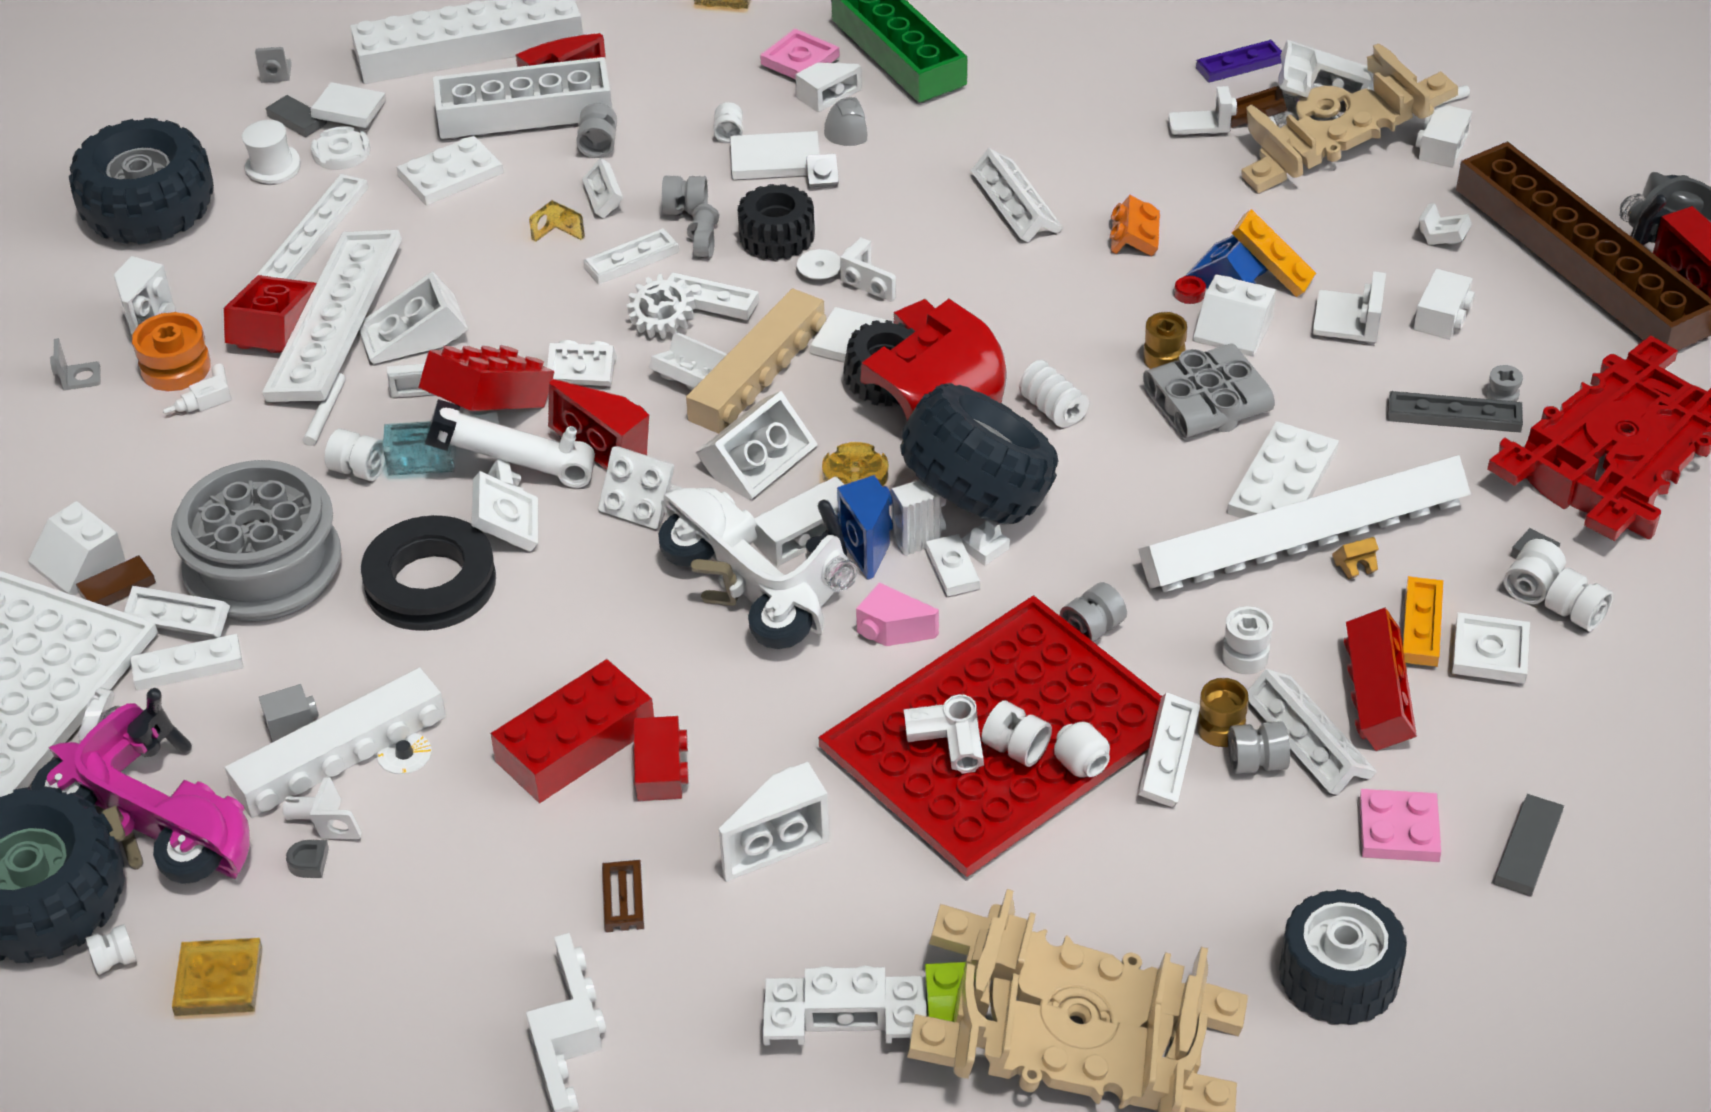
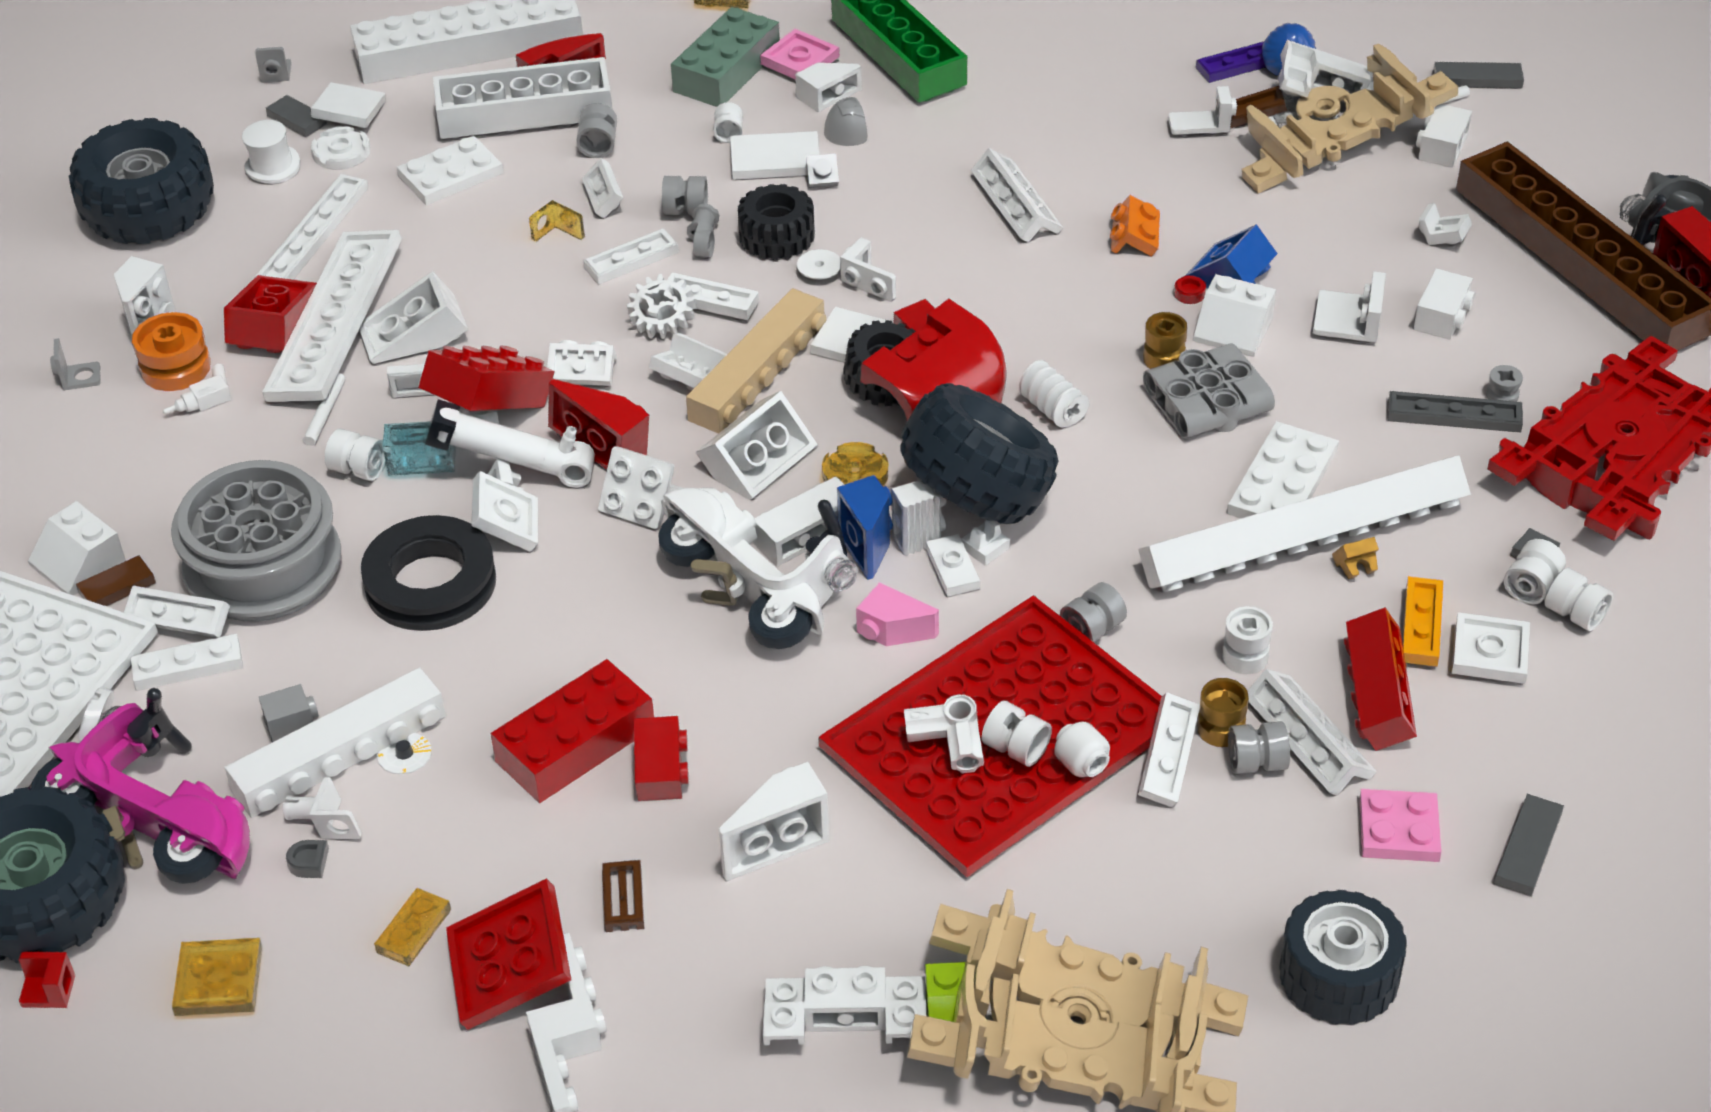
white wheel [86,924,137,974] -> none
light orange plate [1231,209,1316,297] -> none
none -> red panel [19,952,76,1008]
none -> clear yellow plate [374,888,451,967]
none -> red plate [446,878,572,1030]
none -> sand green brick [671,7,780,107]
none -> blue piece [1262,23,1316,76]
none -> dark grey tile [1433,62,1524,88]

